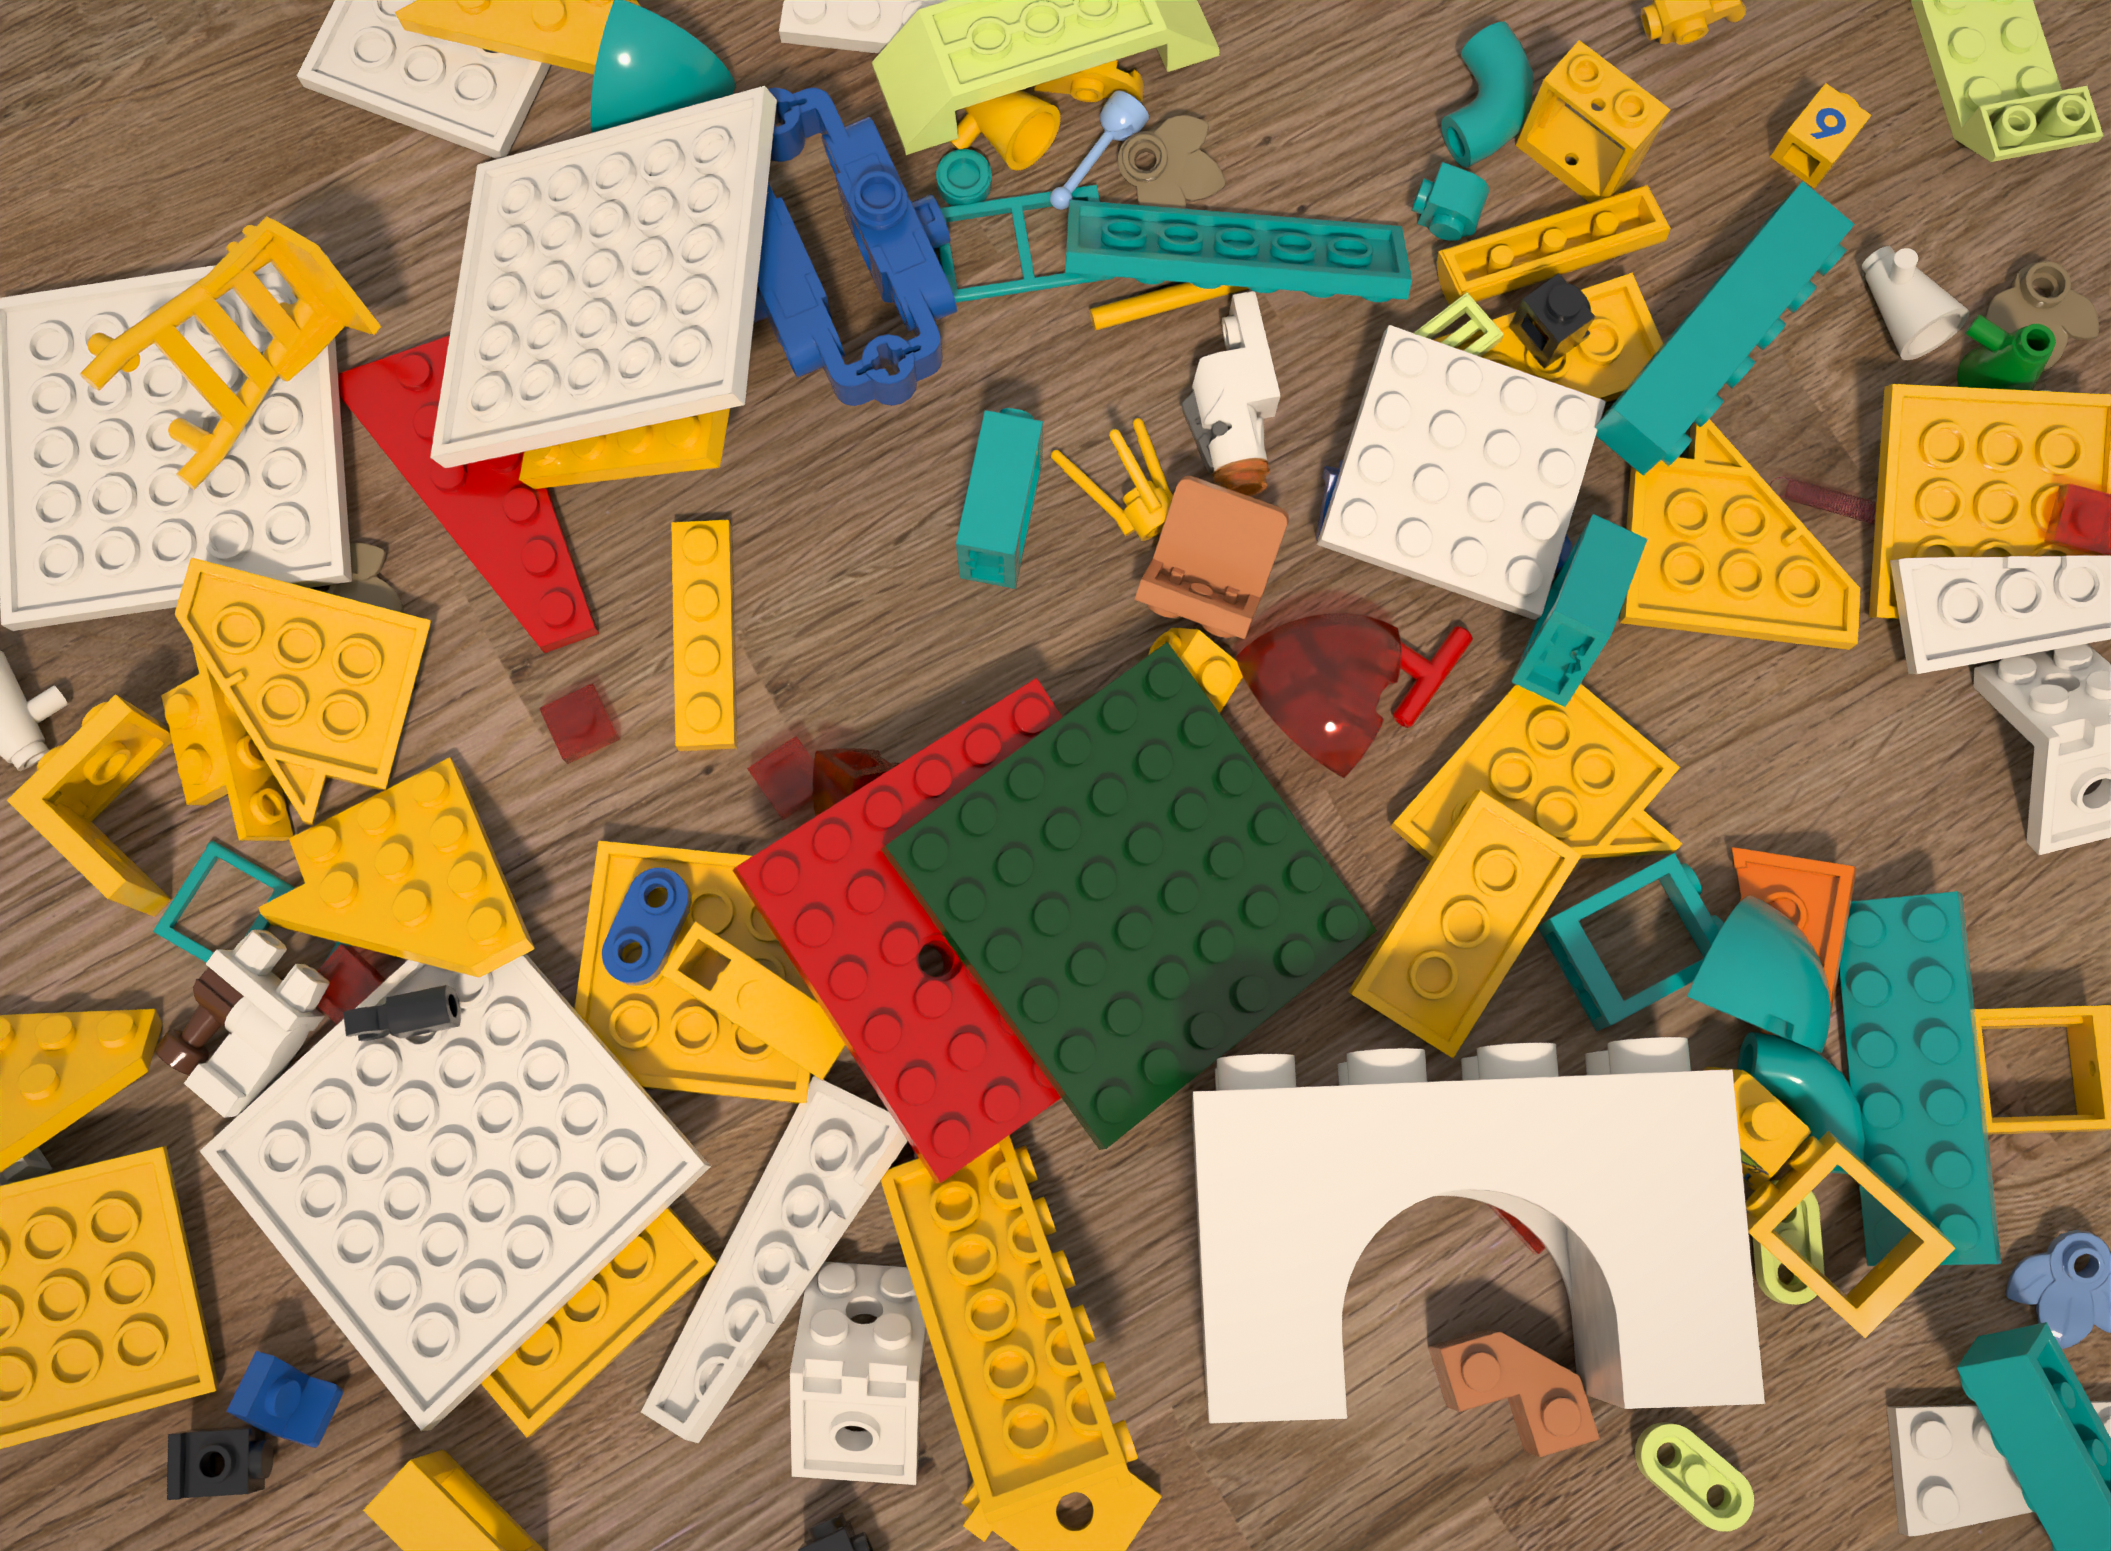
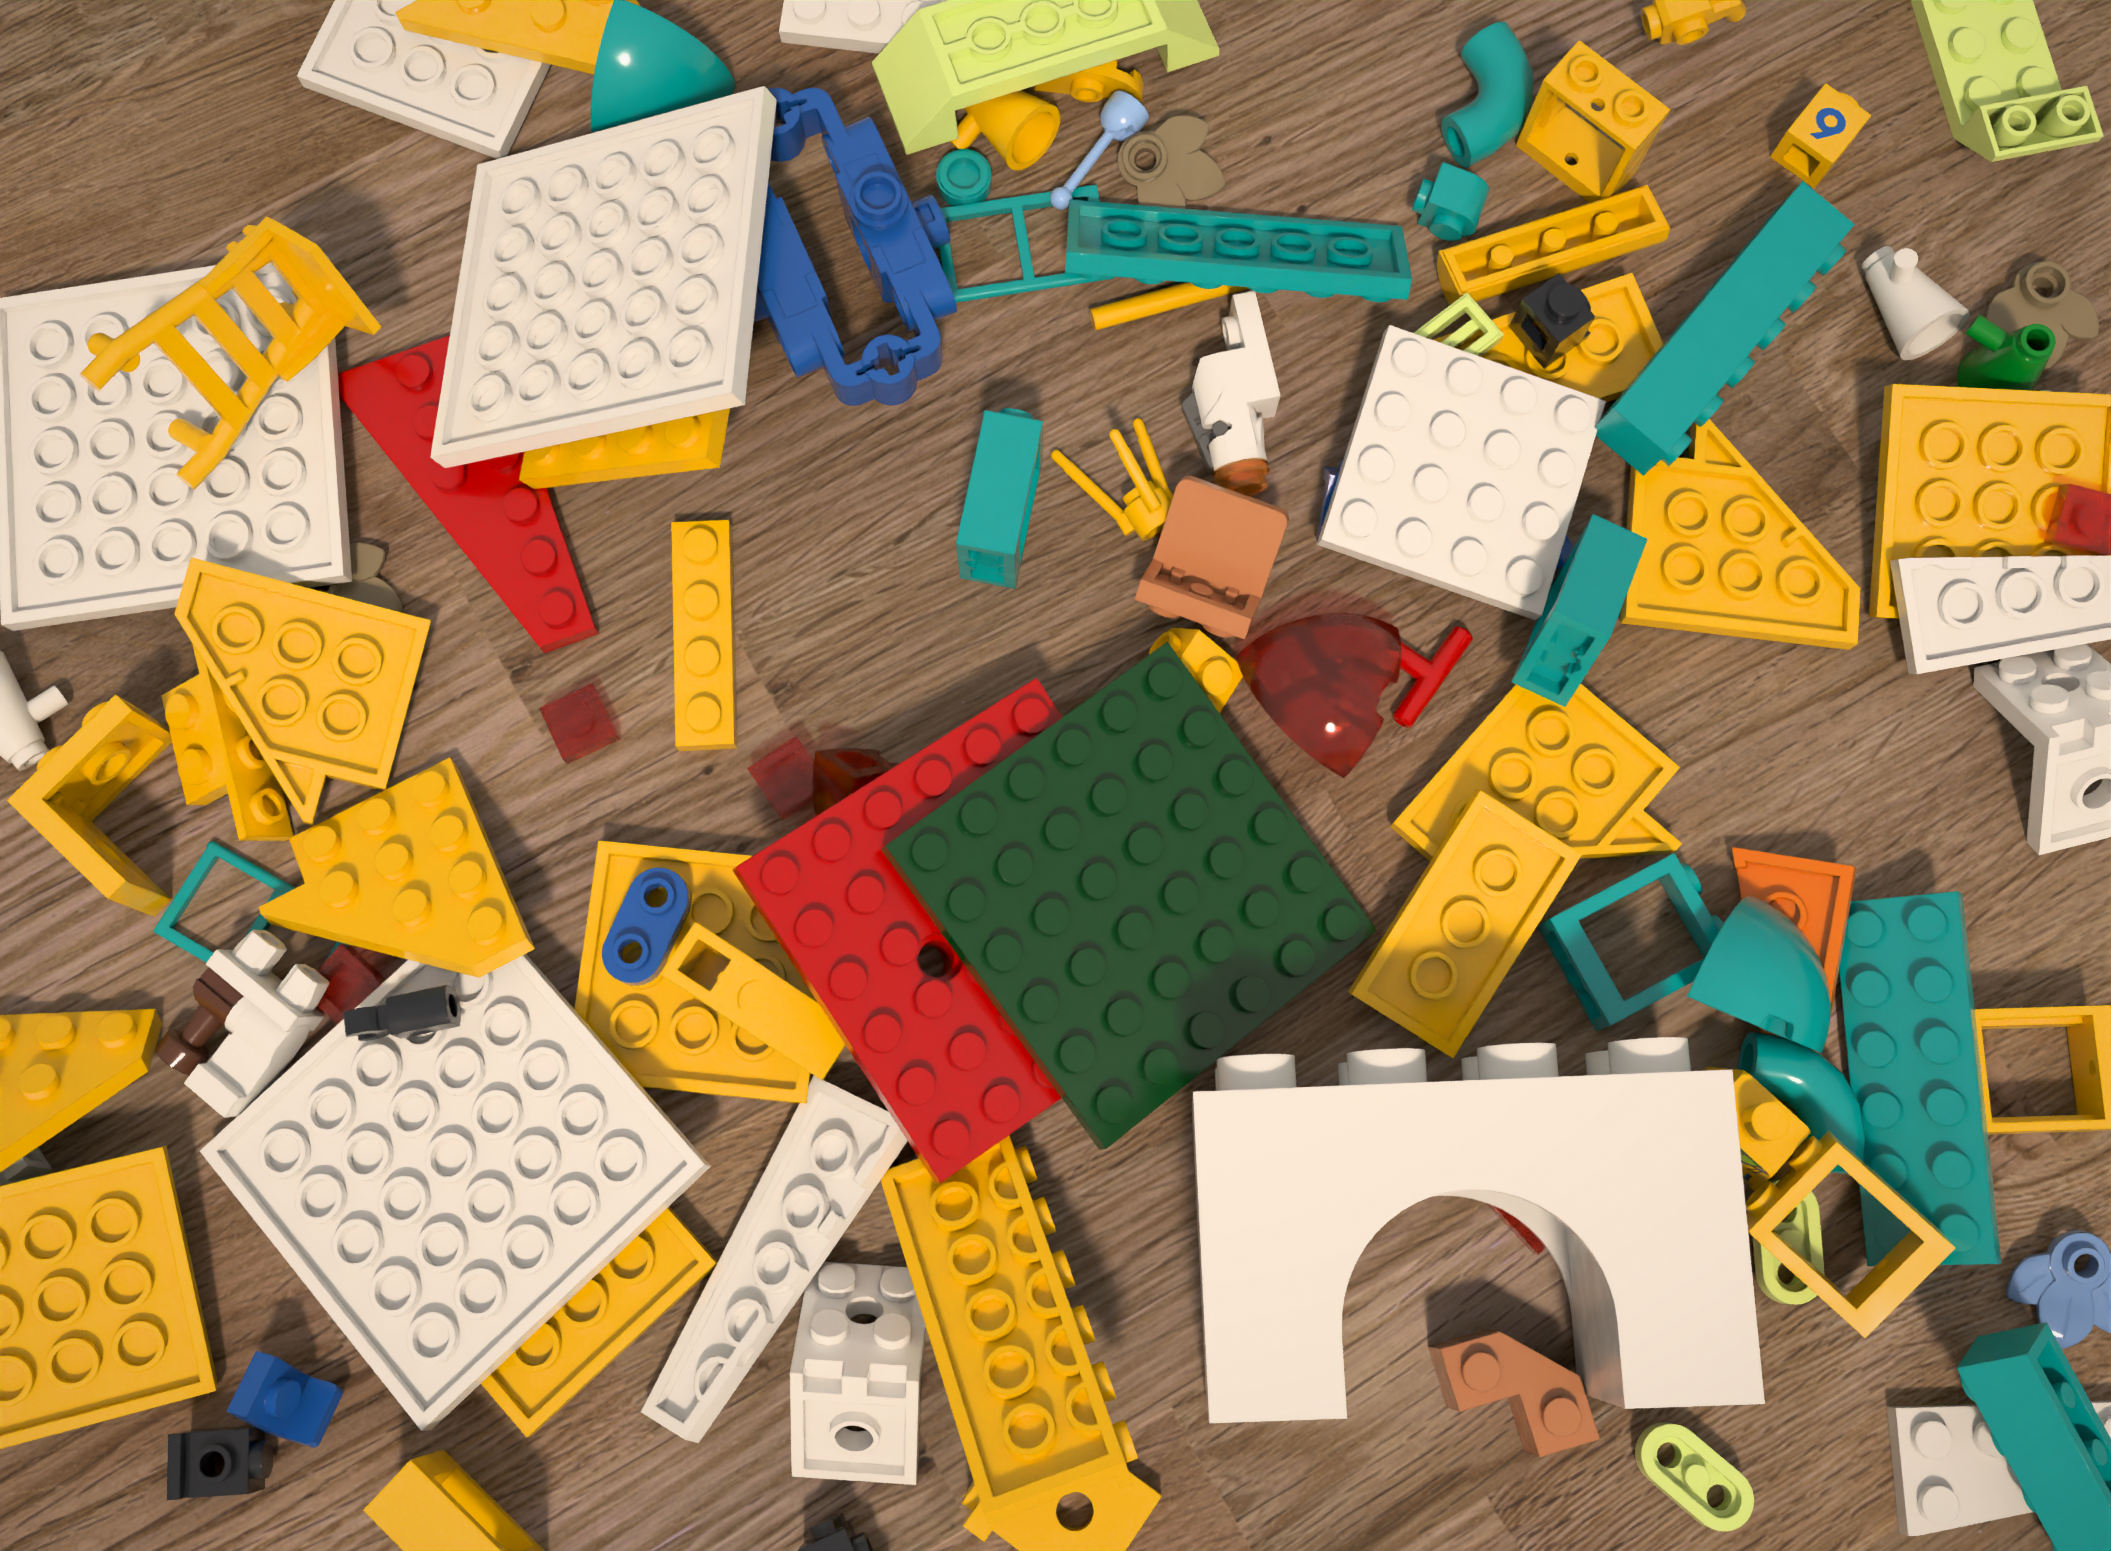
clear pink piece [1770,477,1876,525] -> none

